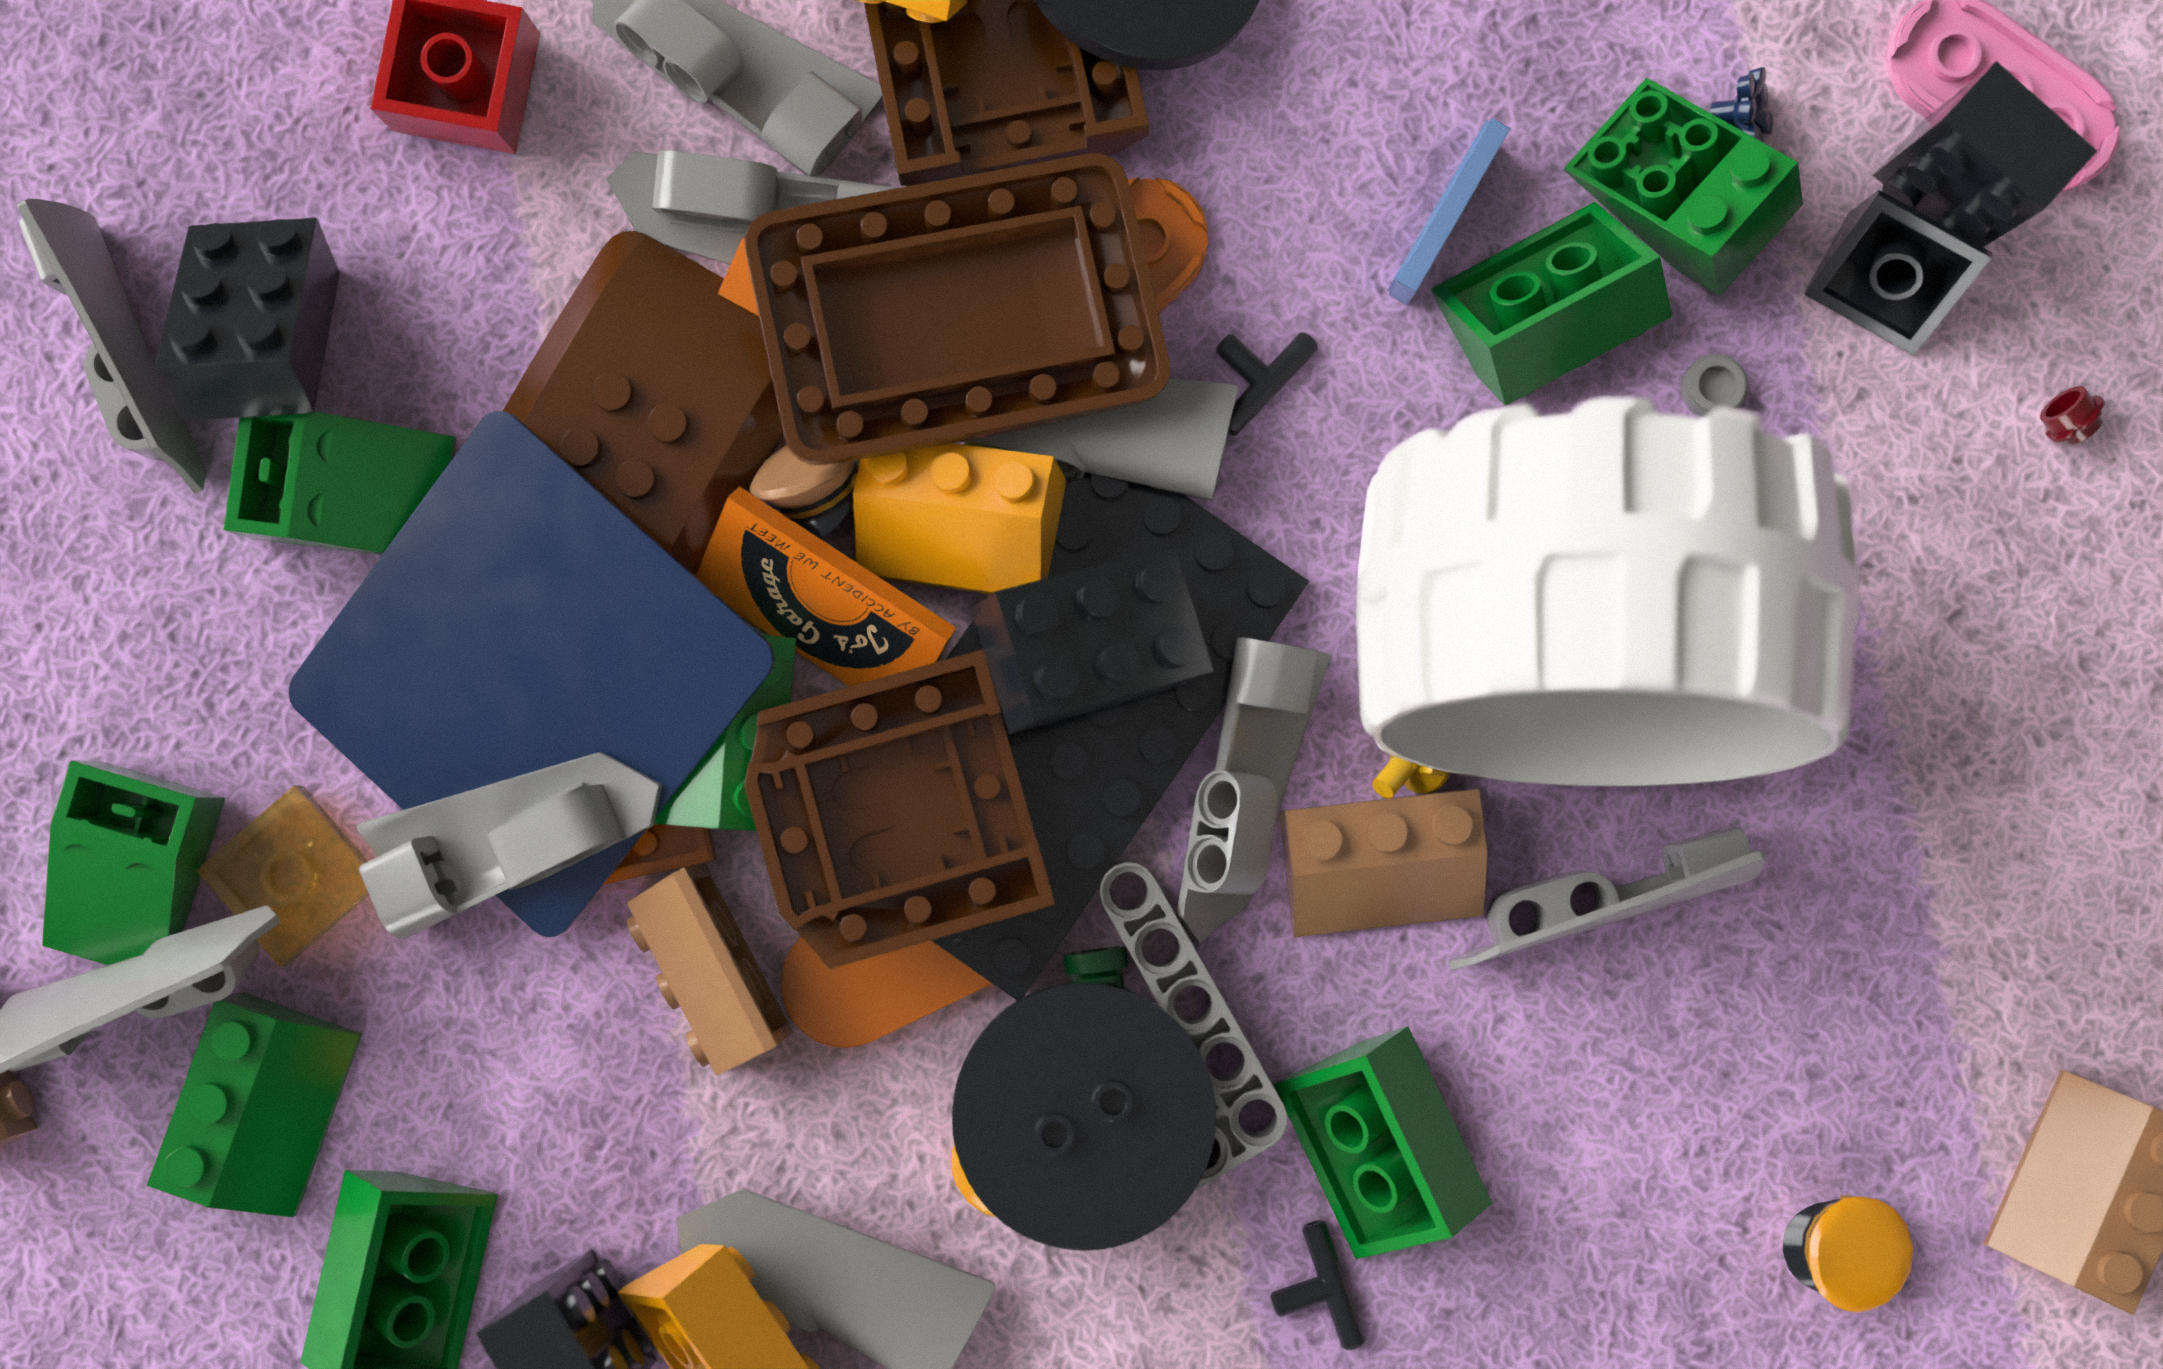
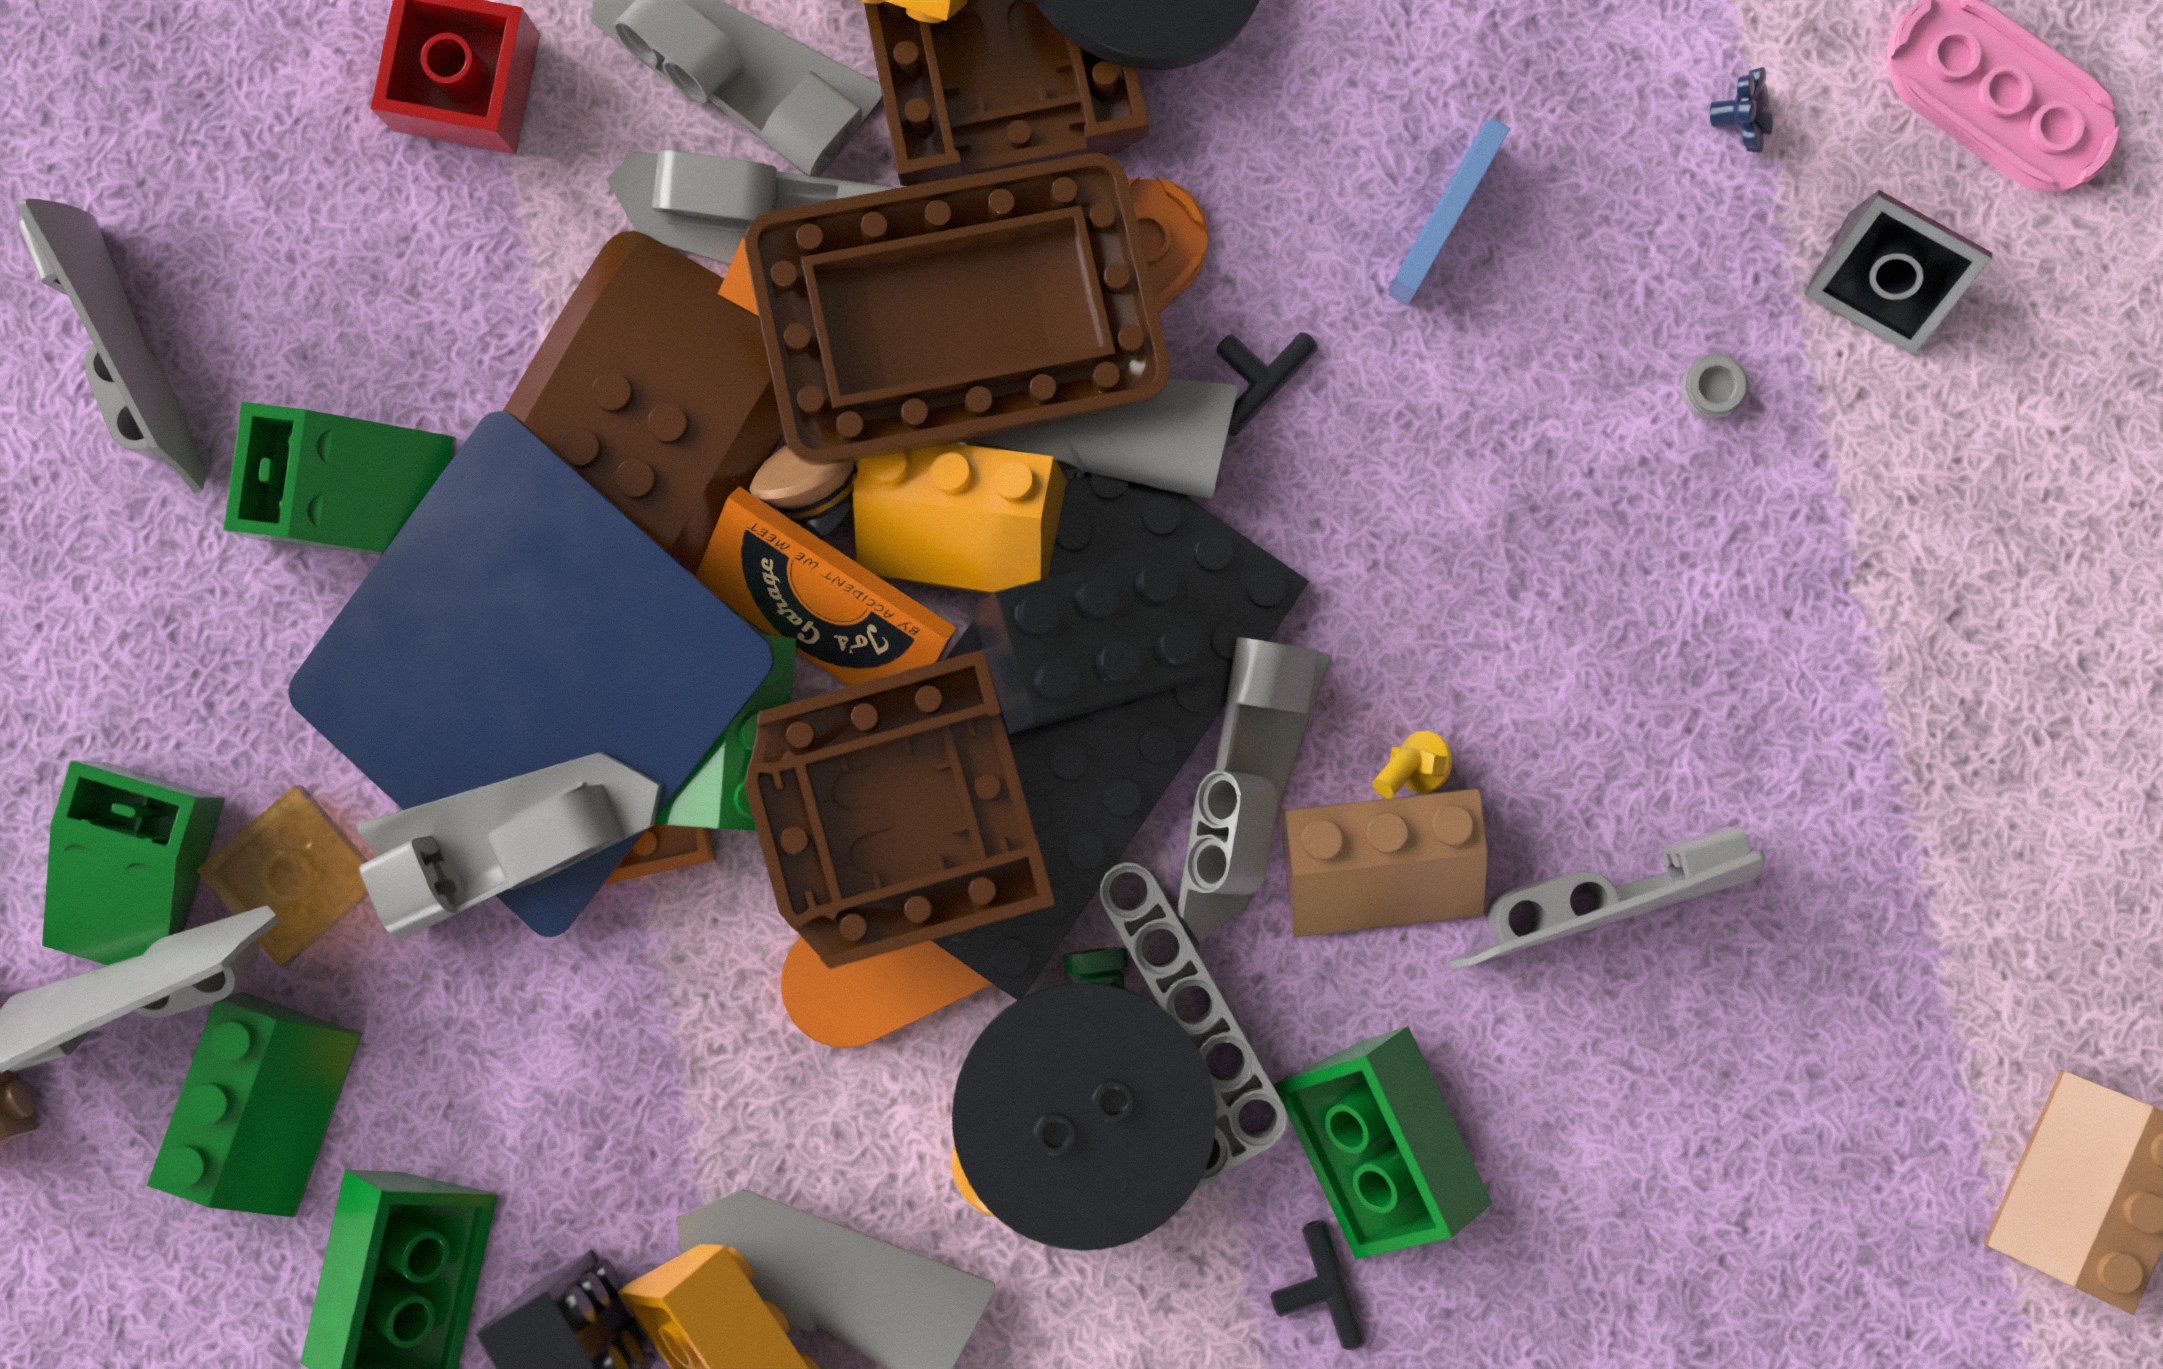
black brick [154,218,339,421] -> none
medium nougat slope [626,864,793,1076] -> none
white wheel [1356,398,1859,787] -> none
green slope [1431,201,1672,406] -> none
green slope [1564,77,1803,297] -> none
light orange piece [1782,1195,1914,1312] -> none
black brick [1873,61,2097,247] -> none
dark red plate [2040,386,2105,444] -> none

